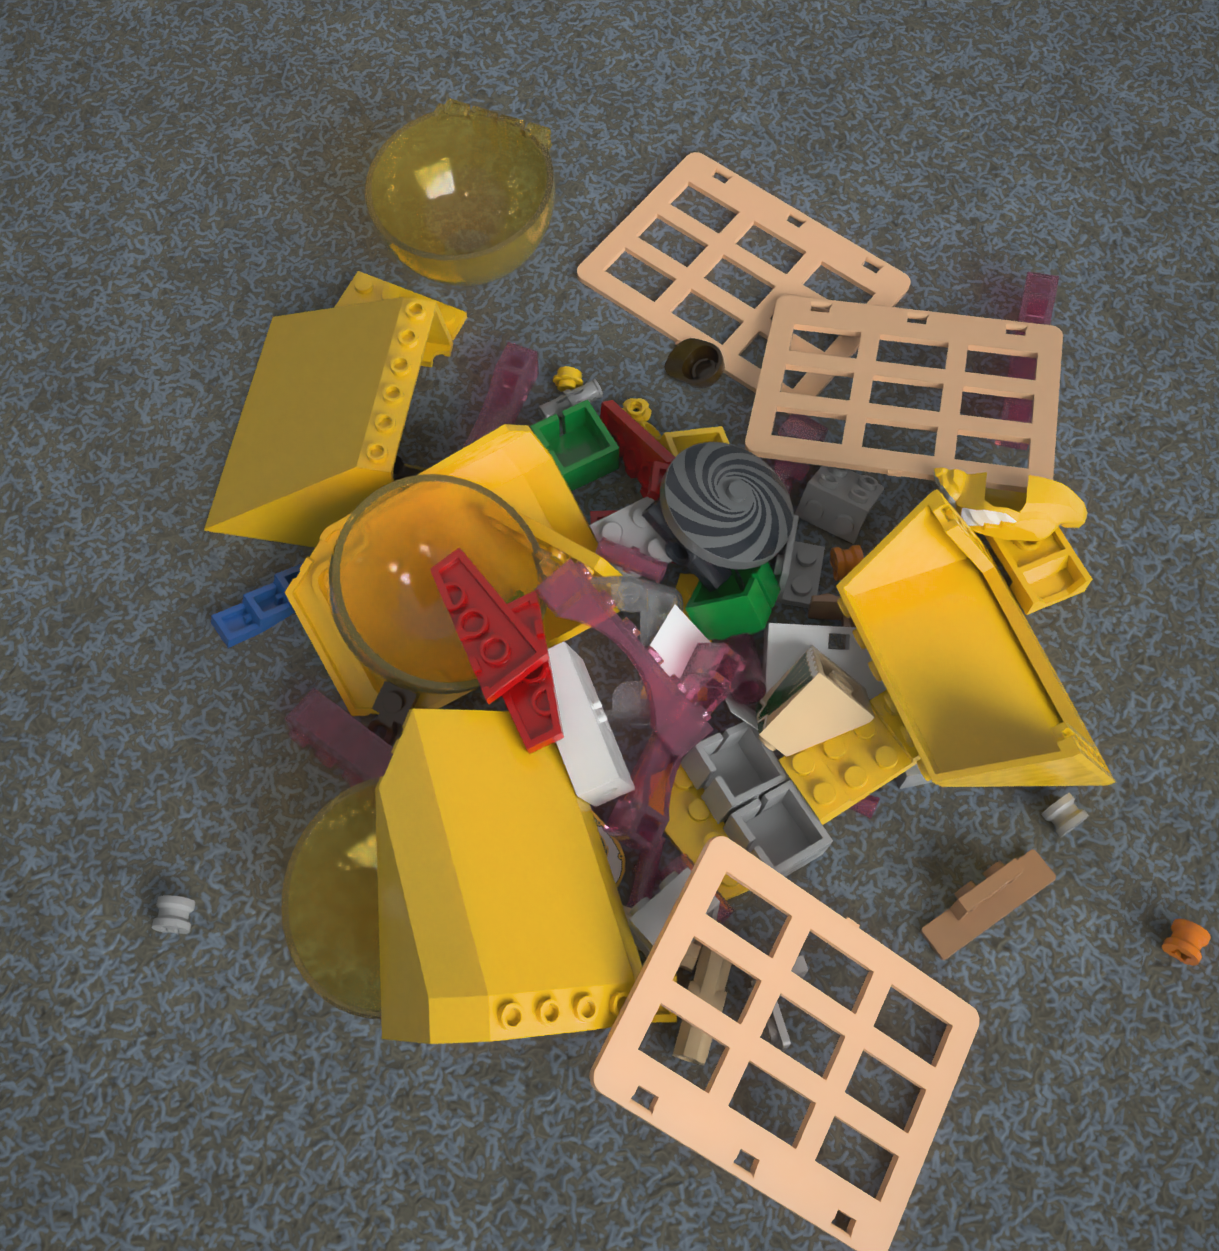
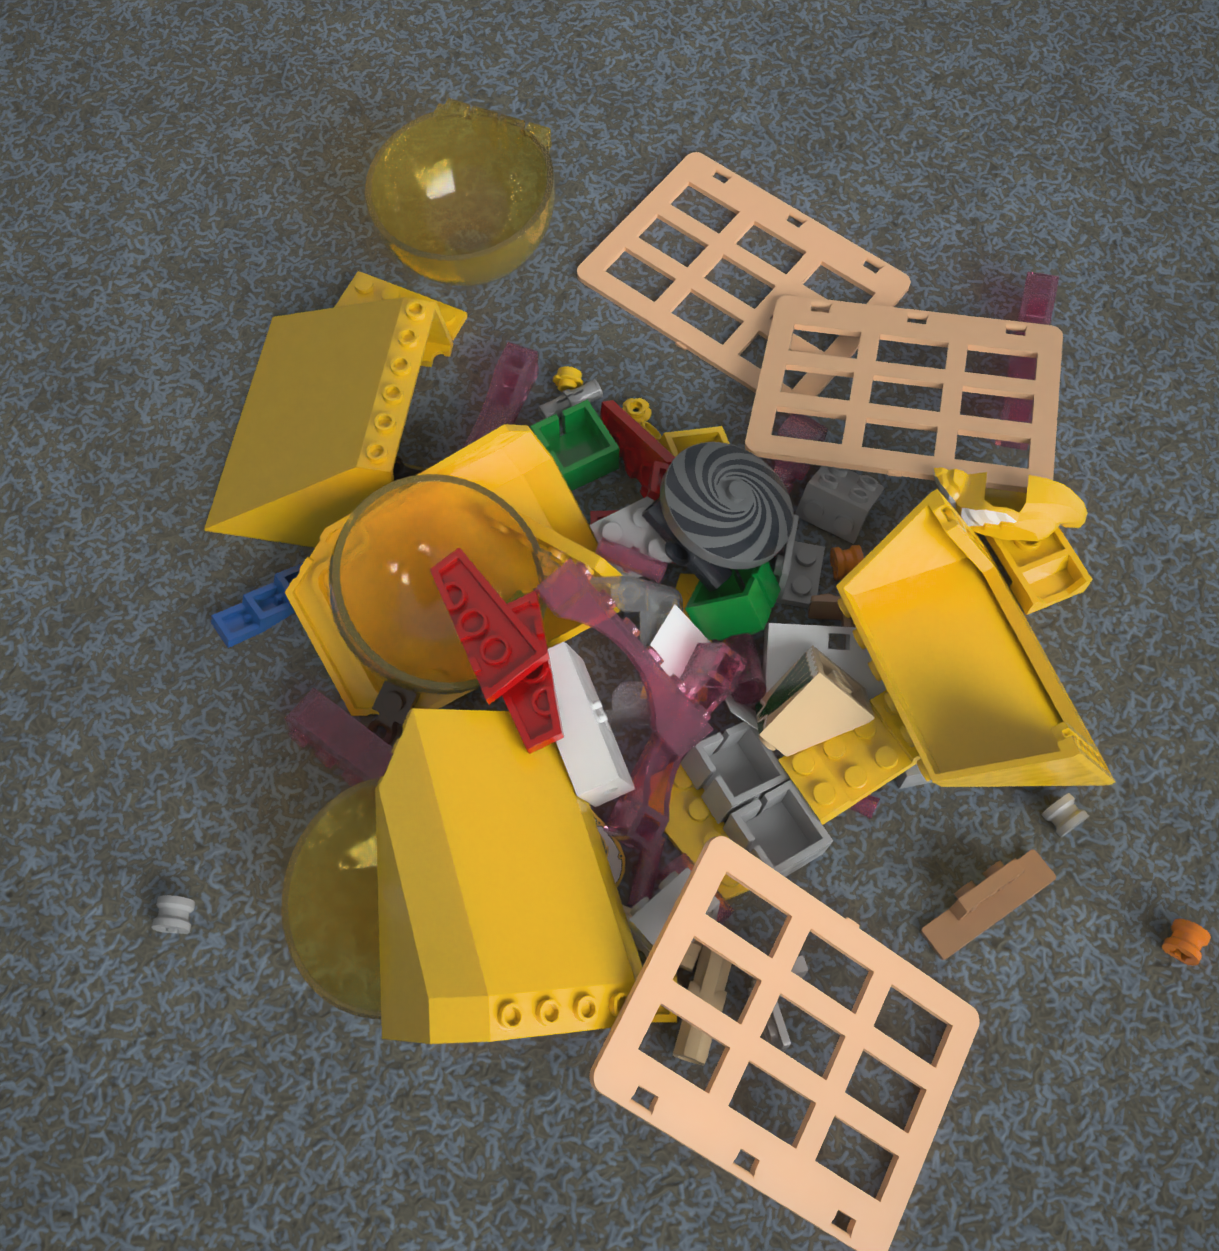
dark brown cap [664,338,725,388] -> none

